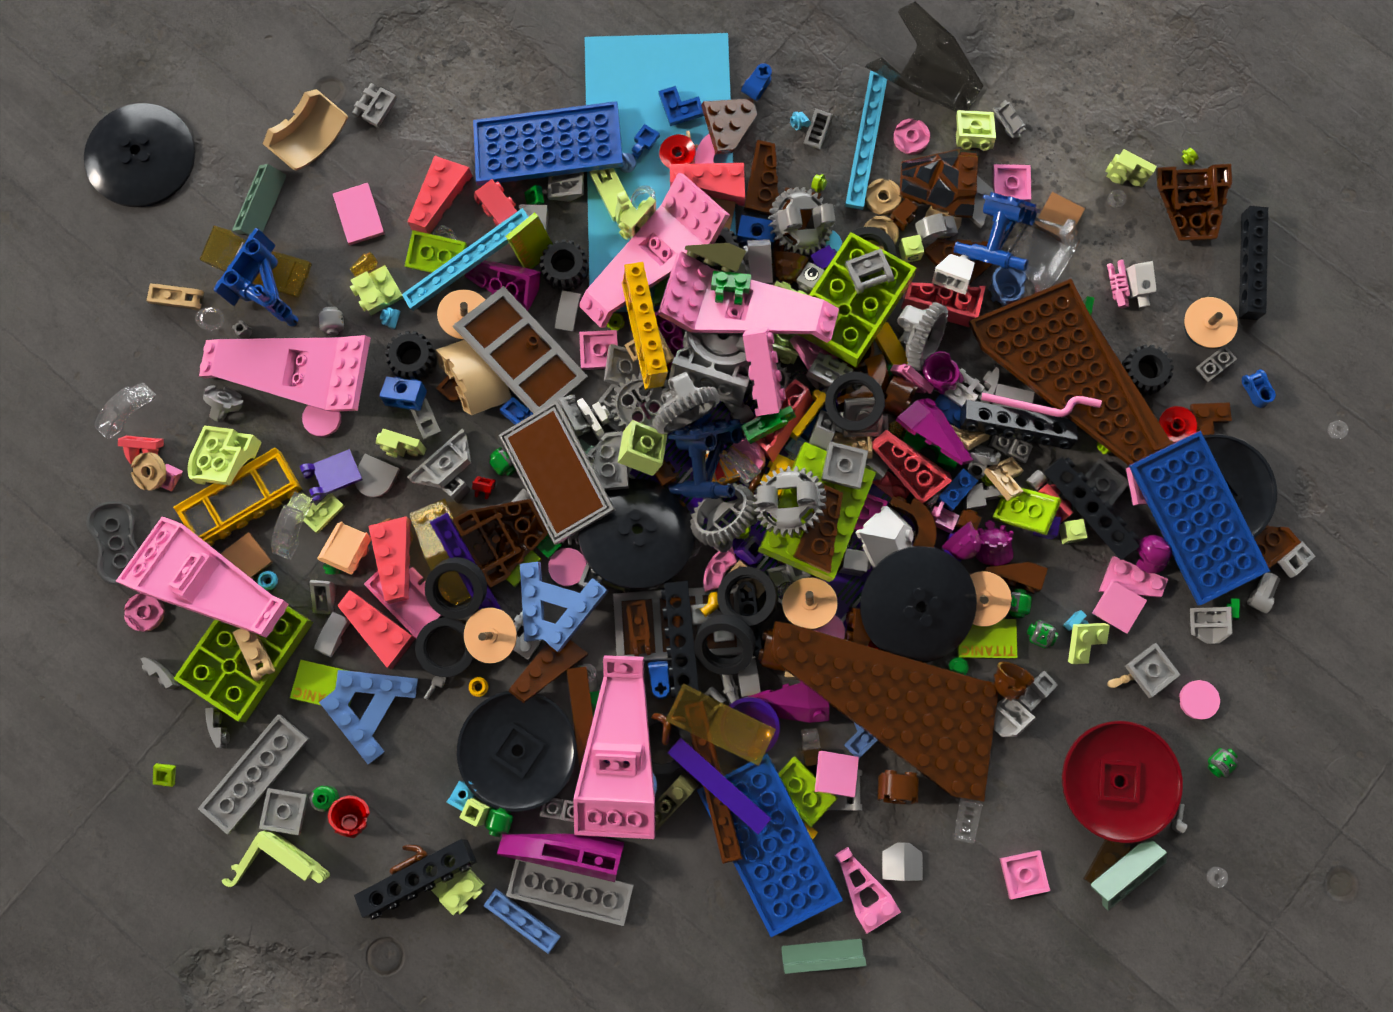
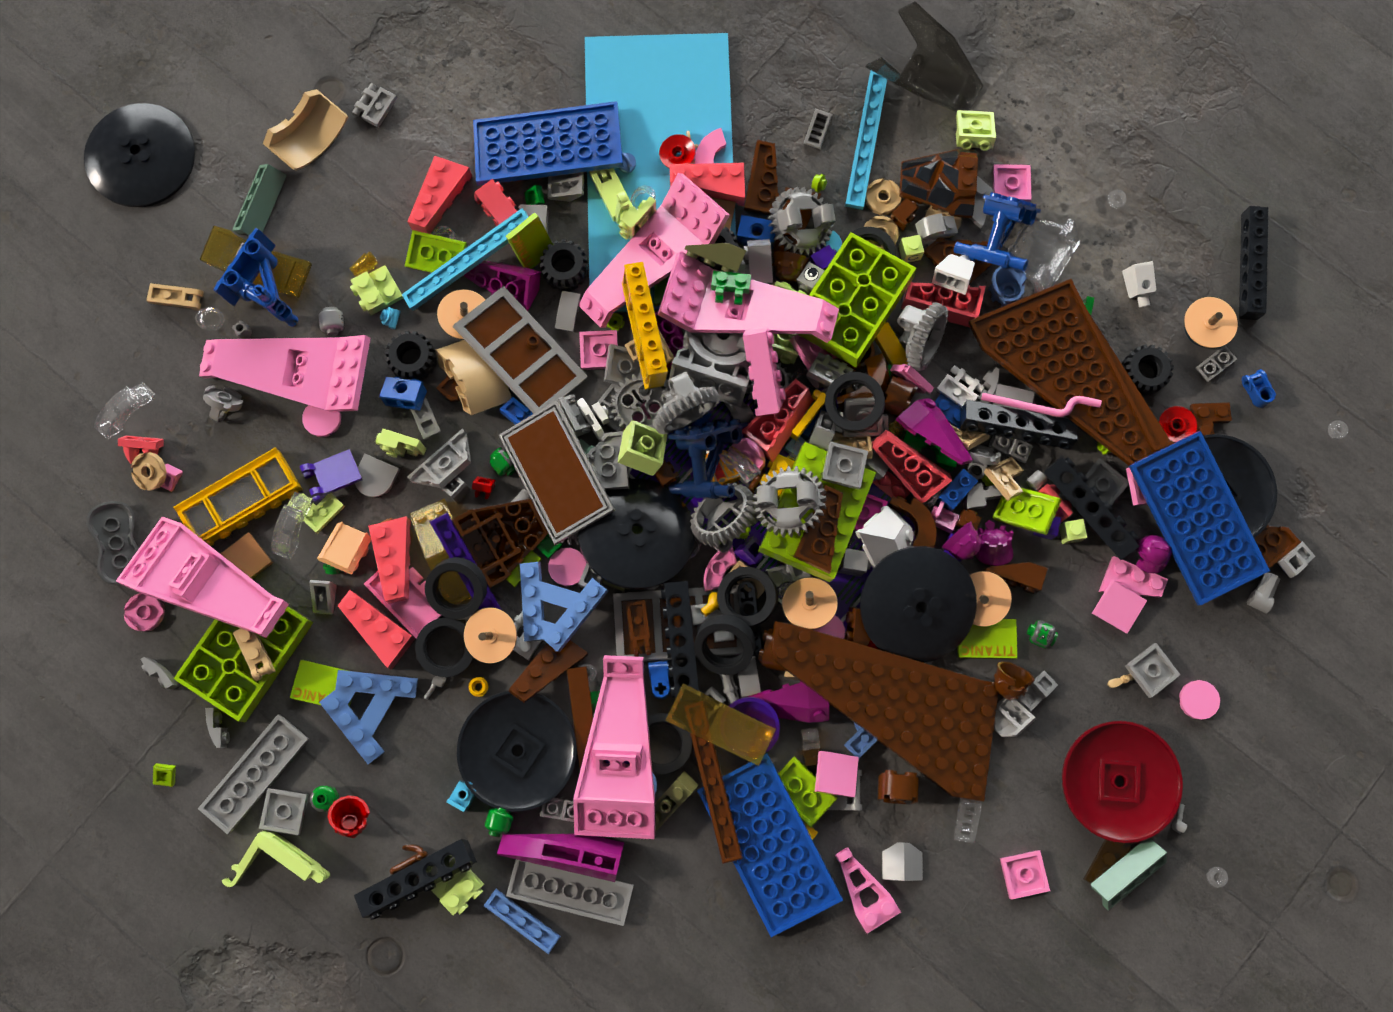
yellowish green slope [188,426,262,486] -> none
medium azure plate [258,571,278,591] -> none
light grey slope [314,612,351,657] -> none
bright pink tile [333,183,385,245] -> none
yellowish green brick [459,797,493,827] -> none
blue plate [632,124,660,159] -> none
reddish brown piece [651,713,686,745] -> none
blue plate [658,86,704,126] -> none
dark purple tile [668,738,771,835] -> none
plate [701,98,757,154] -> none
blue piece [741,64,772,101] -> none
green hinge [741,406,796,444] -> none
sand green panel [781,938,866,974] -> none
medium azure plate [790,111,811,130] -> none
light grey plate [845,249,894,294] -> none
bright pink tile [893,119,930,155] -> none
magenta hair [923,351,964,394] -> none
green plate [949,657,969,675] -> none
light grey hinge [993,100,1026,138] -> none
green head [1008,589,1032,618] -> none
medium nougat tile [1035,192,1085,241] -> none
medium azure tile [1063,610,1089,631] -> none
yellowish green plate [1068,623,1110,664] -> none
yellowish green plate [1105,149,1157,188] -> none
bright pink hinge [1107,260,1130,309] -> none
reddish brown wedge [1156,164,1232,241] -> none
lime plate [1181,148,1199,165] -> none
light grey slope [1190,607,1233,644] -> none
head [1208,748,1239,778] -> none
green plate [1227,598,1240,621] -> none

